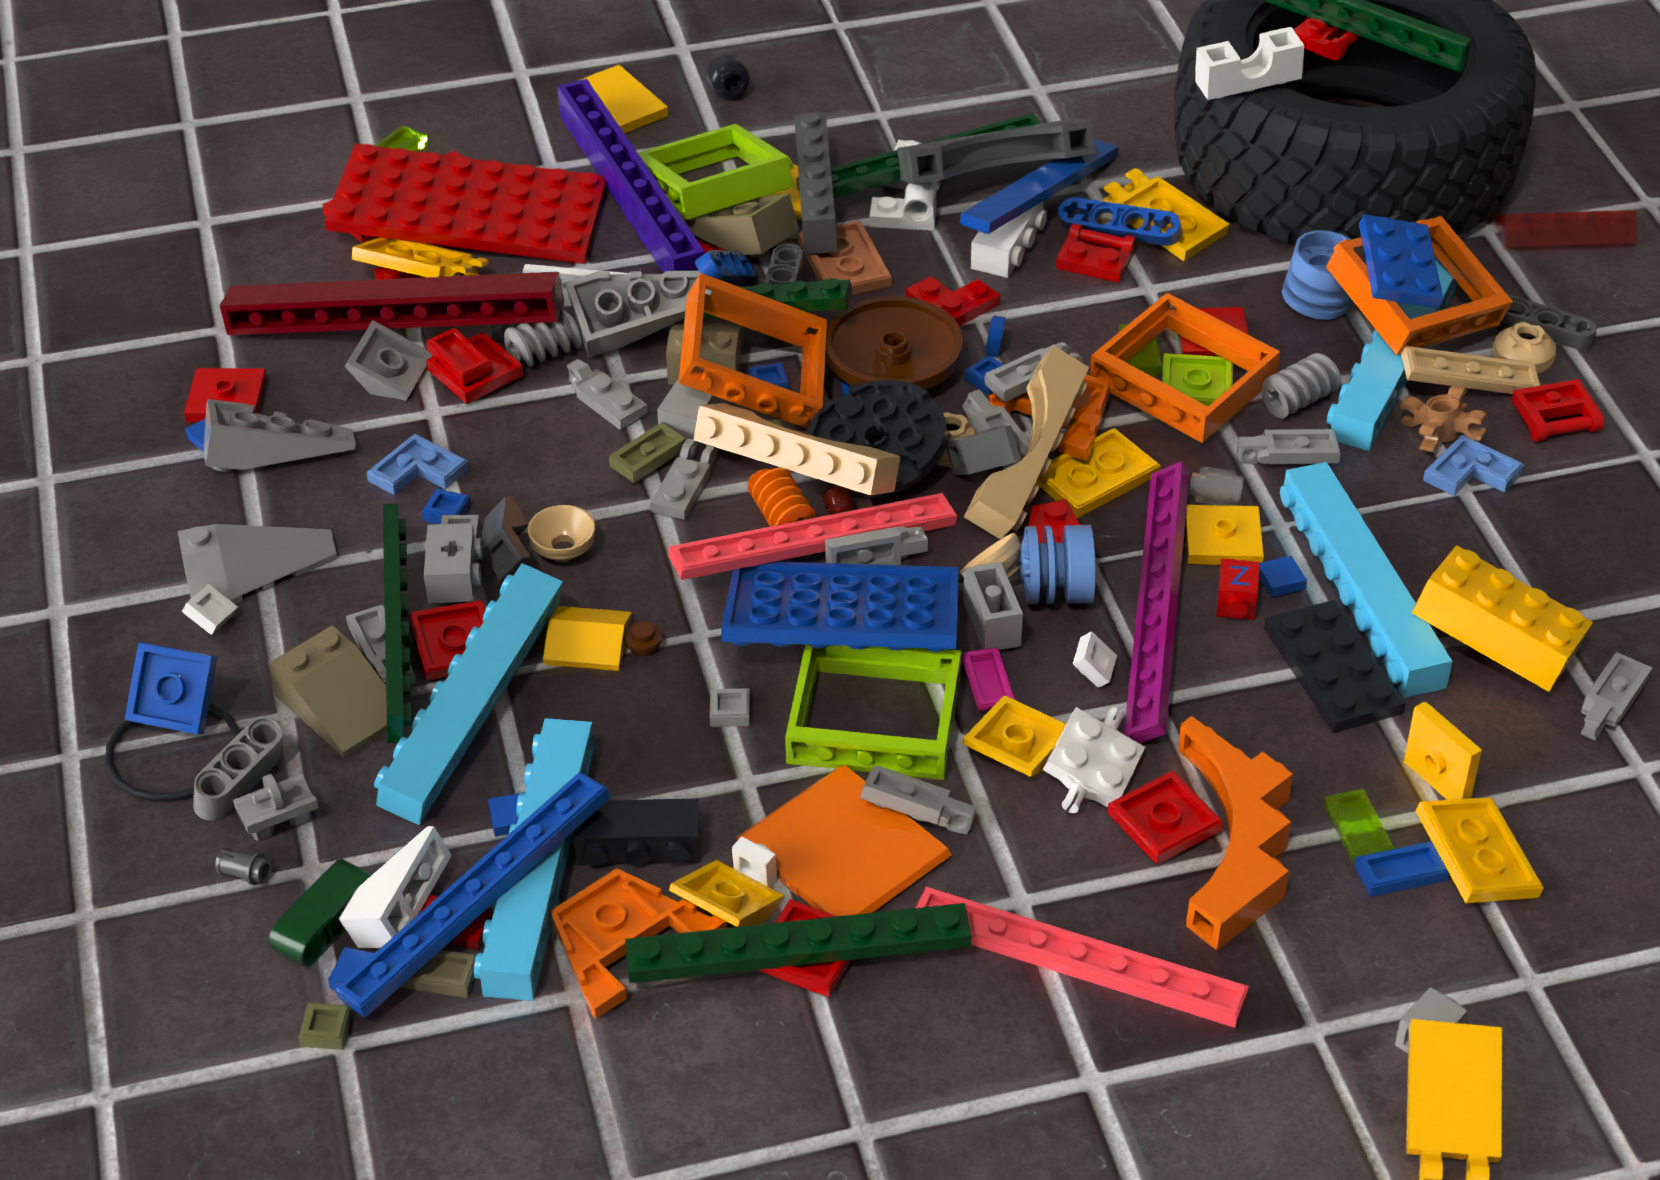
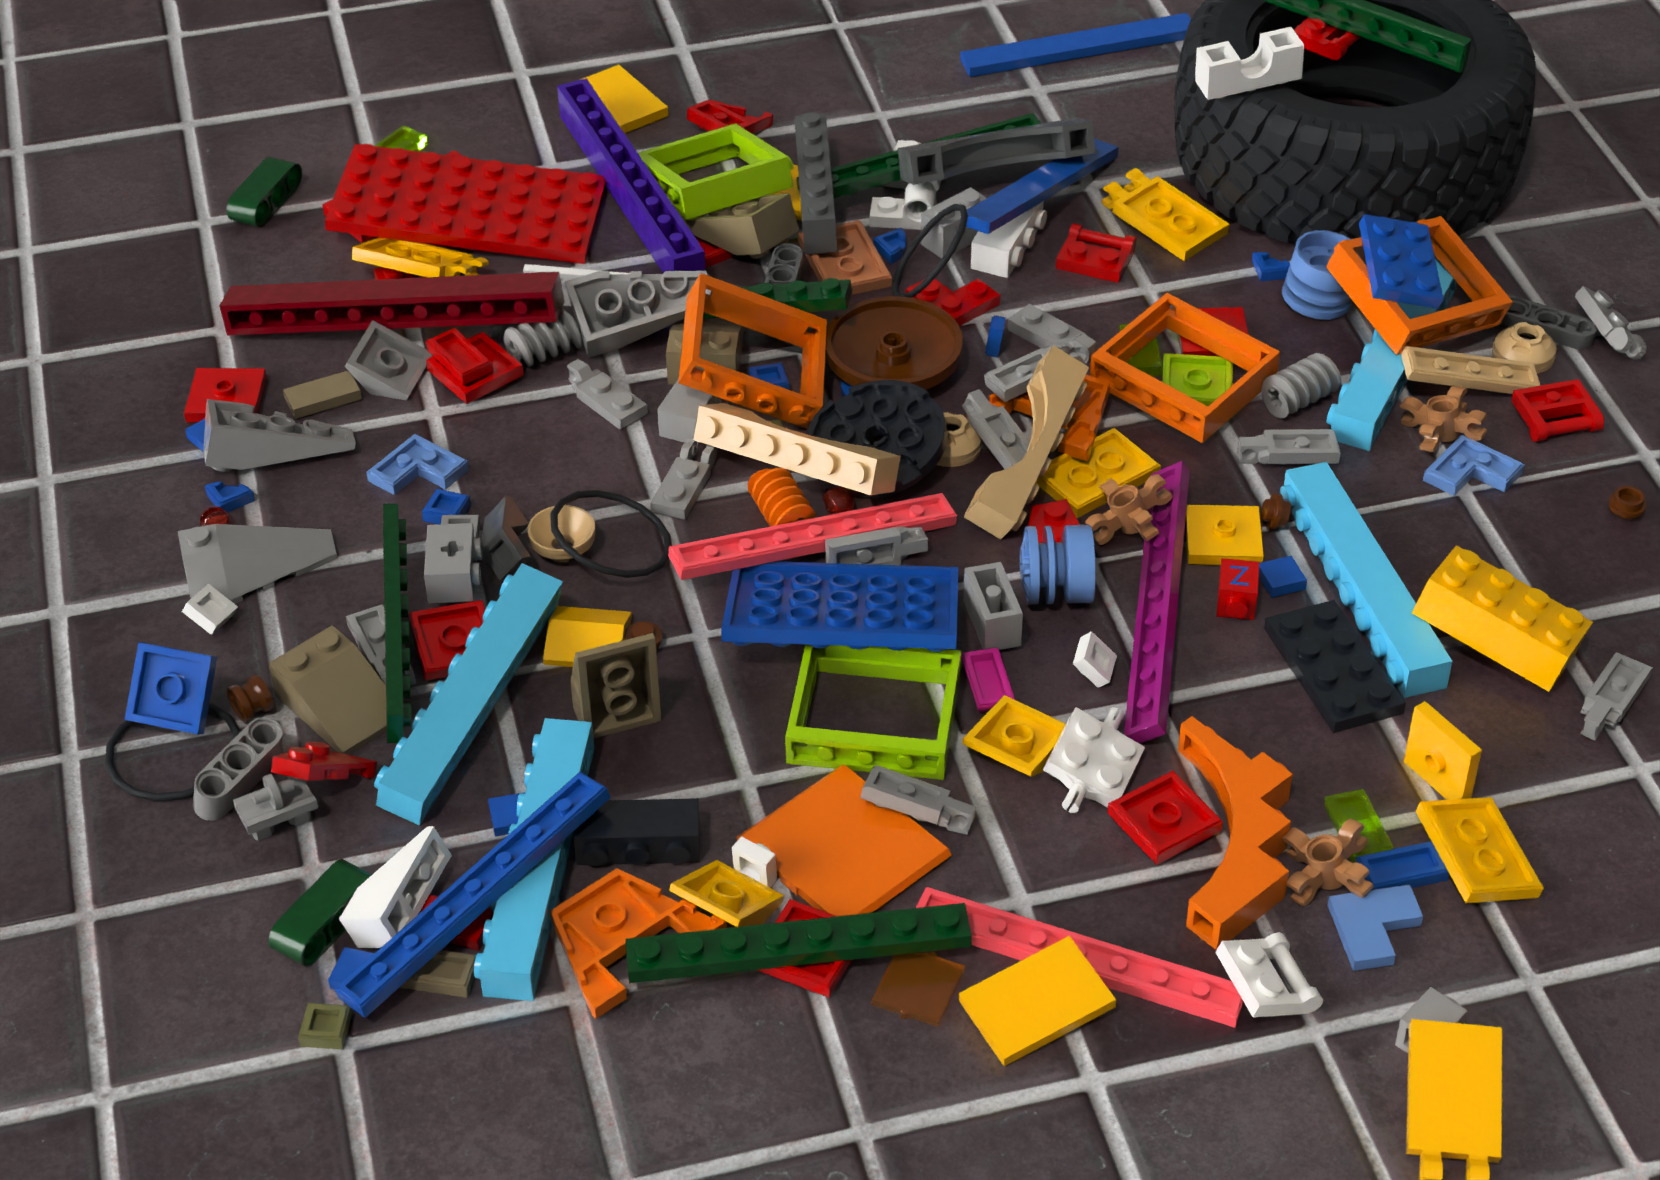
dark grey pin [215,848,272,886] -> none
olive plate [609,422,686,483] -> none
blue beam [695,250,756,285] -> none
black head [706,55,750,99] -> none
light grey tile [710,688,750,727] -> none
dark grey slope [946,425,1021,475] -> none
tan piece [960,533,1022,578] -> none
blue tile [964,355,1004,396] -> none
blue beam [1058,197,1183,245] -> none
clear brick [1189,466,1244,506] -> none
clear red fence [1495,210,1637,248] -> none
none -> clear red hinge [200,506,231,526]
none -> blue tile [205,482,255,515]
none -> reddish brown wheel [226,674,274,723]
none -> dark green beam [227,157,302,227]
none -> red wing [271,741,377,781]
none -> dark tan tile [283,370,362,419]
none -> black piece [550,490,672,578]
none -> dark tan slope [570,633,661,739]
none -> red wing [687,99,774,134]
none -> clear orange piece [871,952,965,1027]
none -> blue tile [873,228,906,264]
none -> black piece [891,204,968,298]
none -> light grey brick [921,187,987,259]
none -> yellow tile [959,935,1116,1067]
none -> blue tile [960,13,1191,77]
none -> light grey hinge [1007,304,1097,364]
none -> medium nougat pin [1085,474,1173,545]
none -> white plate [1215,932,1323,1017]
none -> blue tile [1252,252,1290,282]
none -> reddish brown plate [1261,493,1291,530]
none -> medium nougat pin [1282,818,1374,907]
none -> medium blue tile [1327,885,1423,971]
none -> light grey hinge [1575,286,1647,360]
none -> reddish brown plate [1608,486,1647,519]

